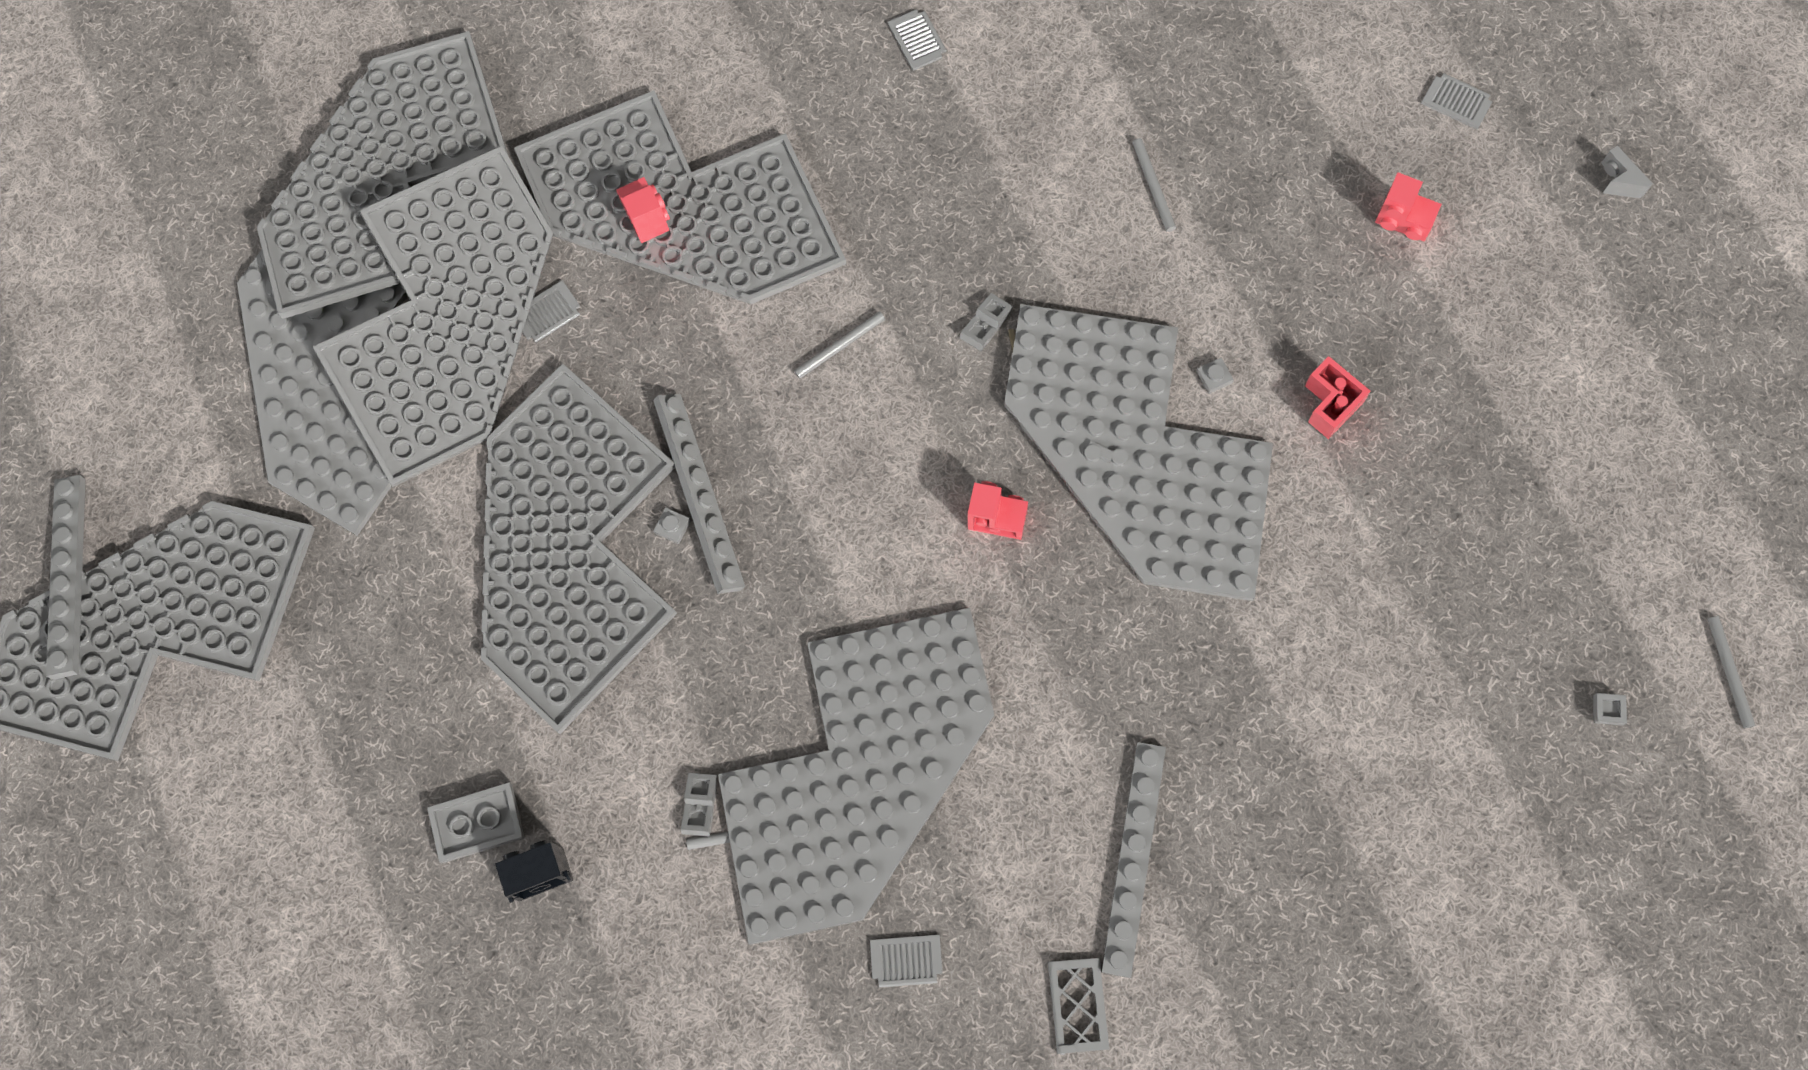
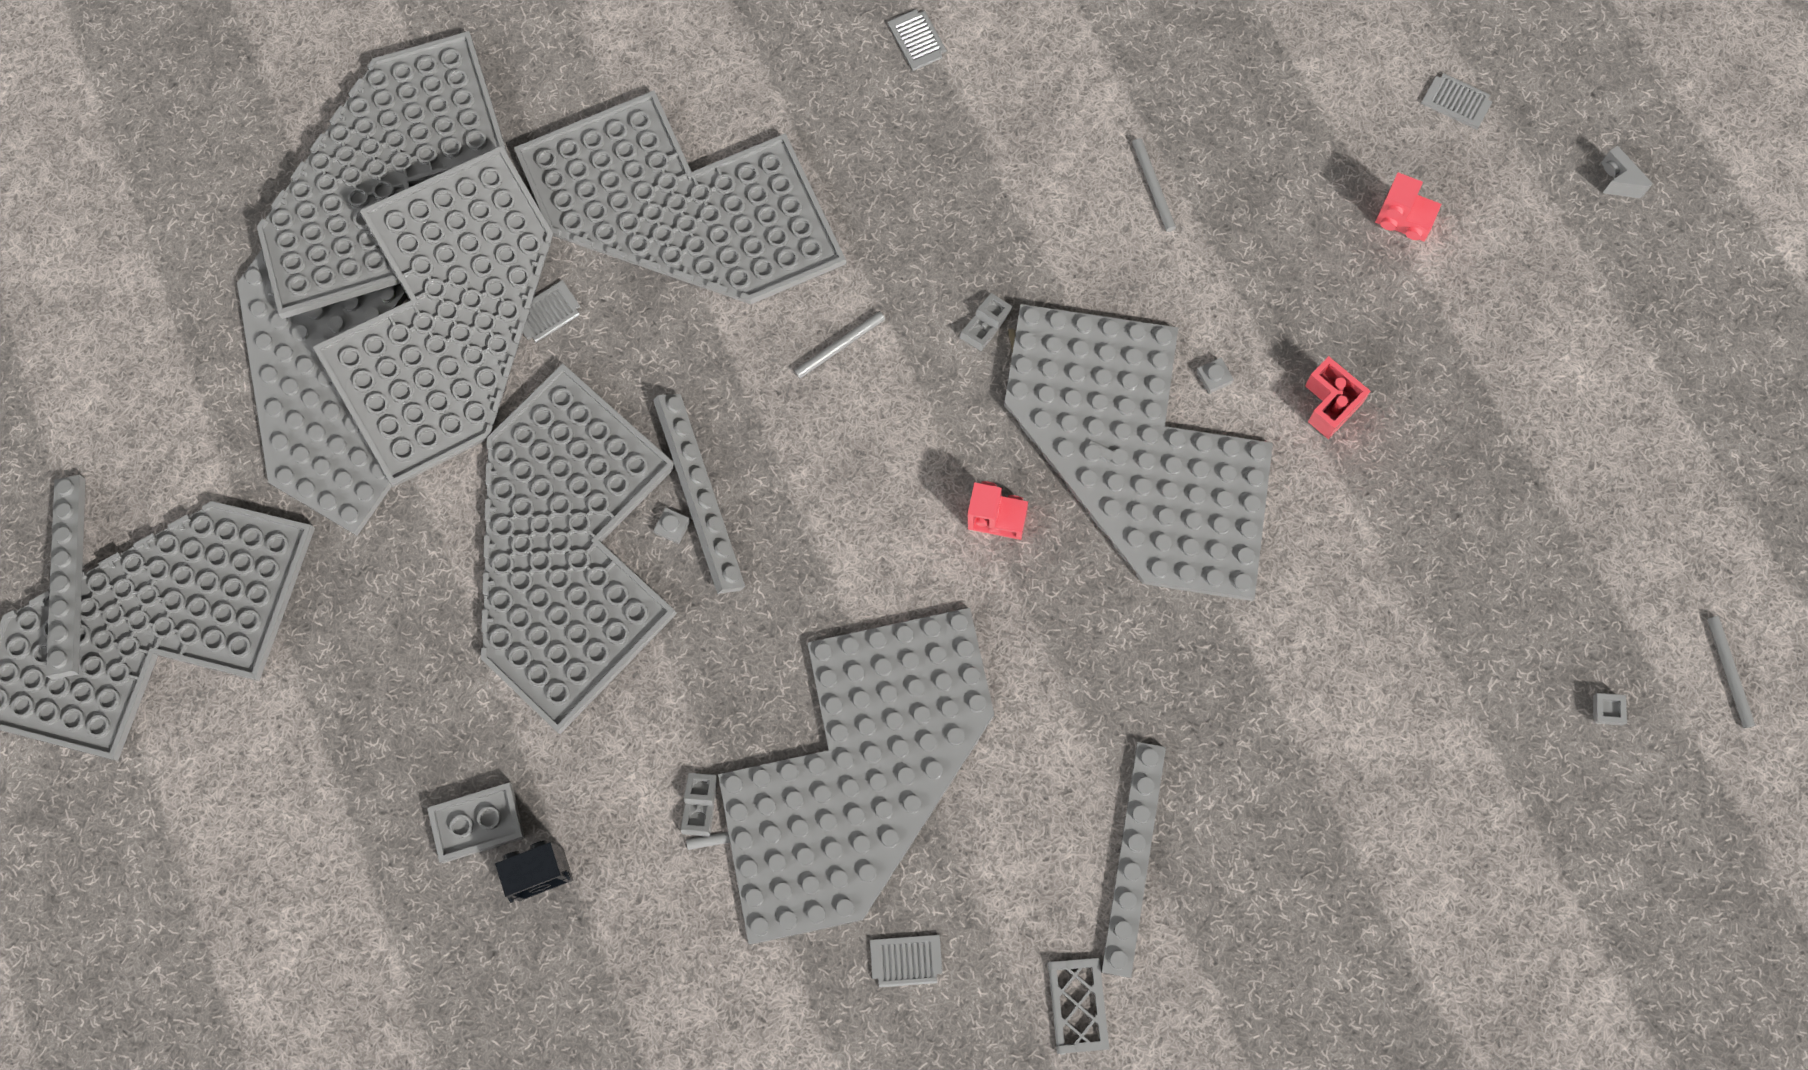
coral brick [616,177,670,243] -> none

